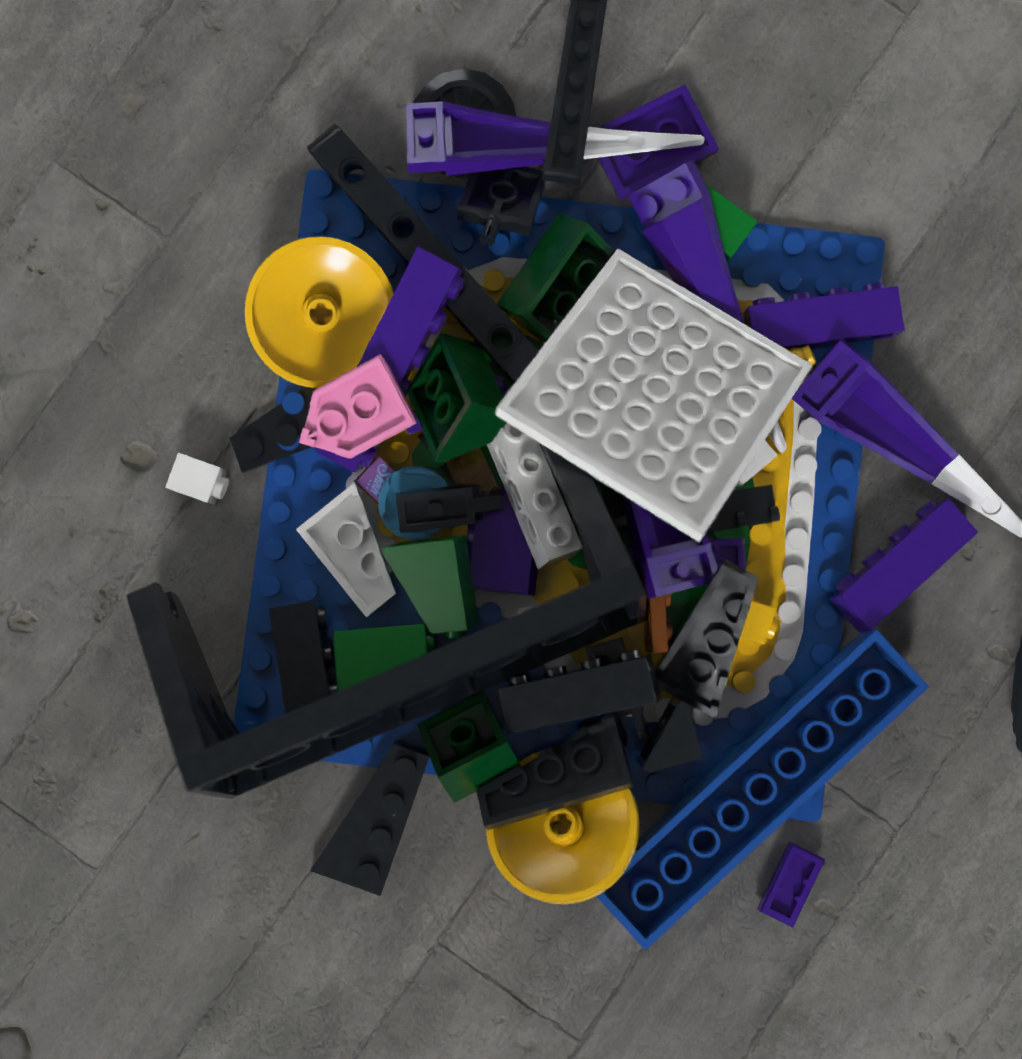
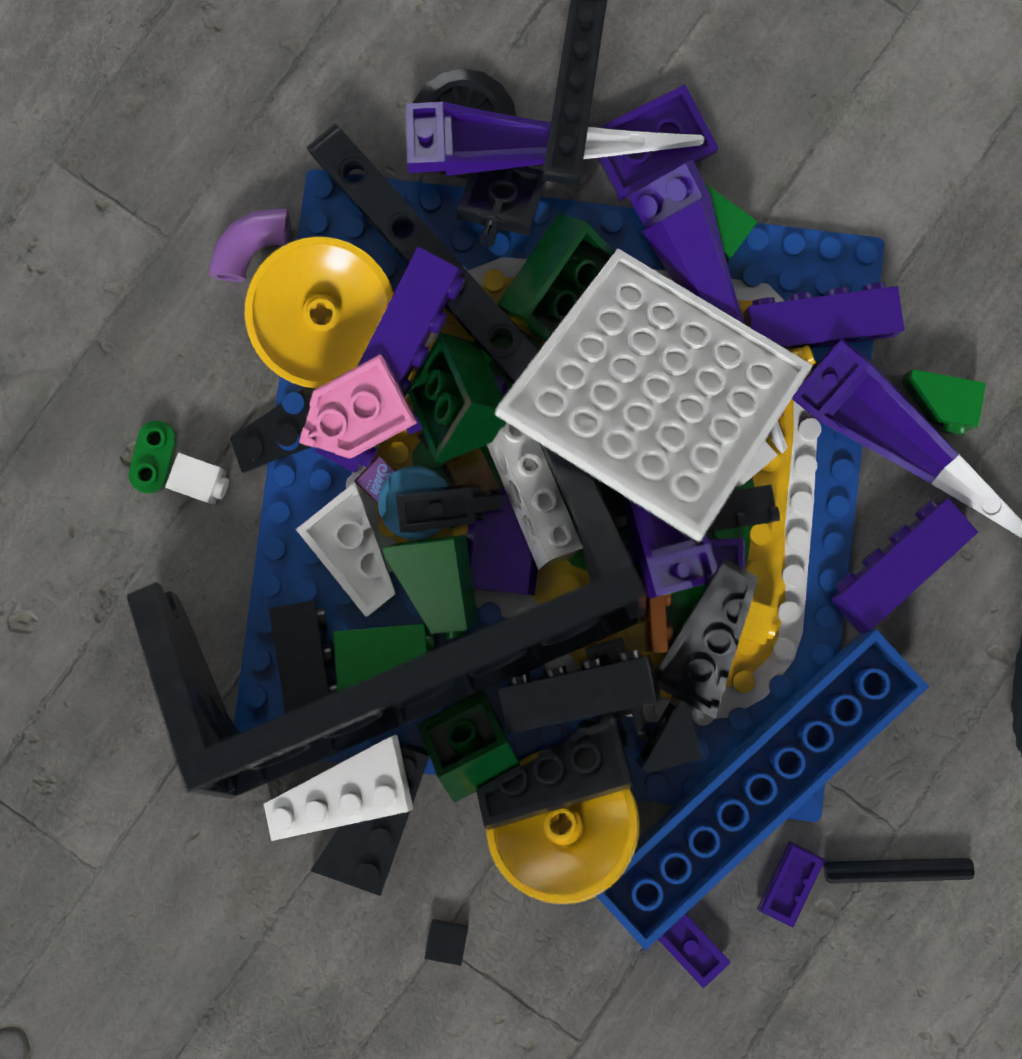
none -> green plate [129,420,178,494]
none -> medium lavender cylinder [209,208,291,282]
none -> white wing [264,735,414,841]
none -> black tile [424,919,468,966]
none -> dark purple plate [658,913,731,989]
none -> black axle [824,858,975,884]
none -> green slope [902,369,986,435]

